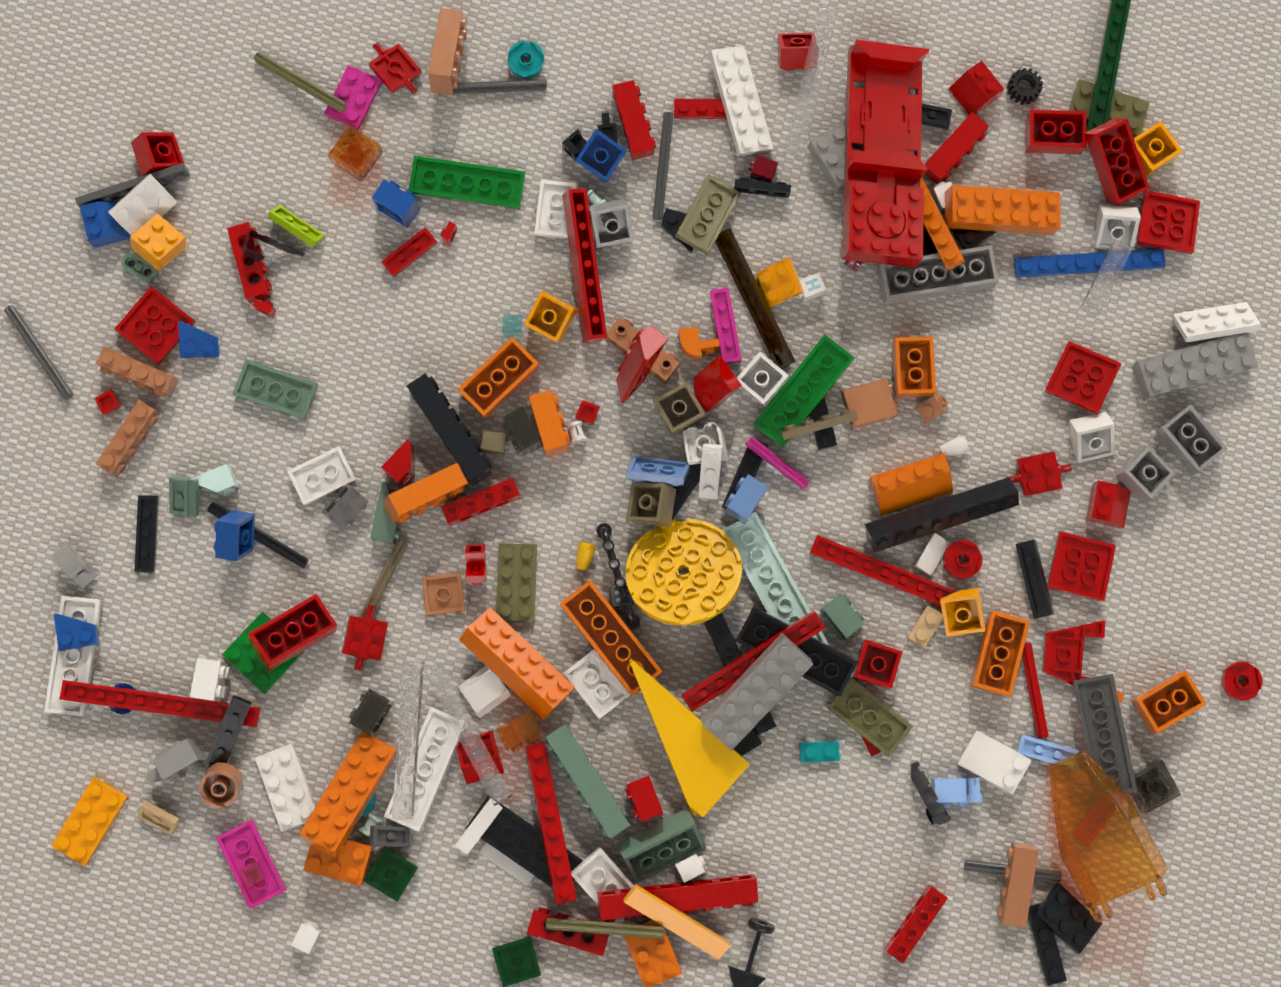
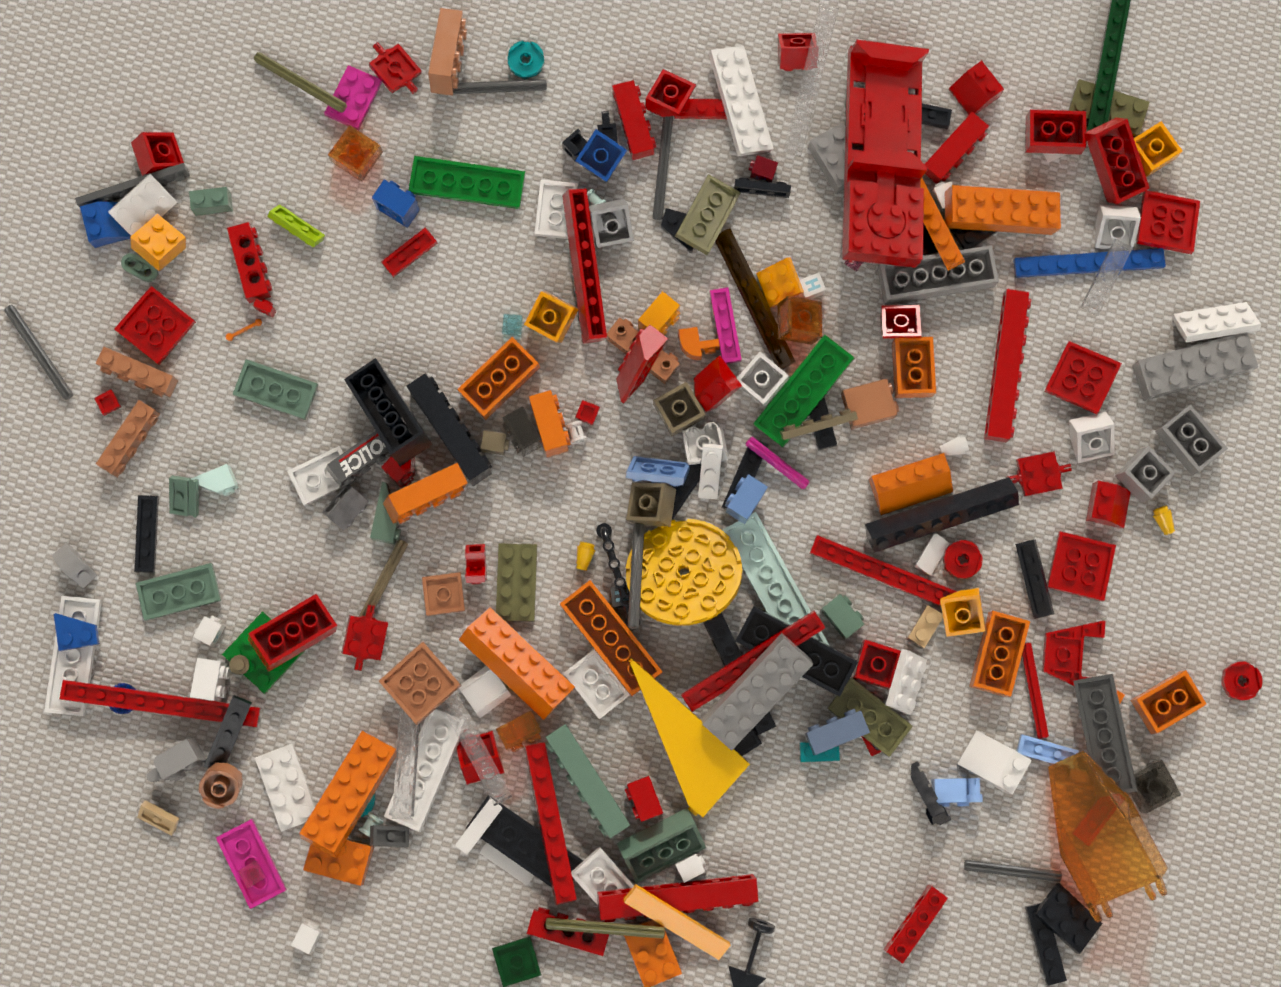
light orange plate [51,777,129,866] -> none
blue wing [178,321,219,358] -> none
black axle [207,502,309,568] -> none
blue brick [214,510,255,562] -> none
black piece [242,229,305,262] -> none
clear smoke brick [349,688,394,736] -> none
dark green plate [364,847,419,902] -> none
red plate [440,221,458,246] -> none
red brick [441,477,521,527] -> none
nougat bracket [916,394,949,424] -> none
nougat brick [997,842,1039,928] -> none
black tyre [1007,68,1043,105] -> none
none -> sand green plate [136,563,222,621]
none -> sand green brick [189,187,233,216]
none -> white brick [193,615,226,647]
none -> orange hinge [226,319,262,341]
none -> dark tan plate [229,655,250,675]
none -> dark grey brick [326,431,389,487]
none -> black brick [344,358,433,467]
none -> nougat plate [379,642,462,725]
none -> dark grey axle [628,523,644,629]
none -> light orange brick [638,291,680,336]
none -> red slope [645,69,696,117]
none -> clear orange brick [777,296,822,345]
none -> sand blue brick [805,709,870,755]
none -> red slope [880,305,922,339]
none -> white plate [886,649,927,715]
none -> red brick [984,289,1031,443]
none -> yellow cone [1153,505,1175,535]

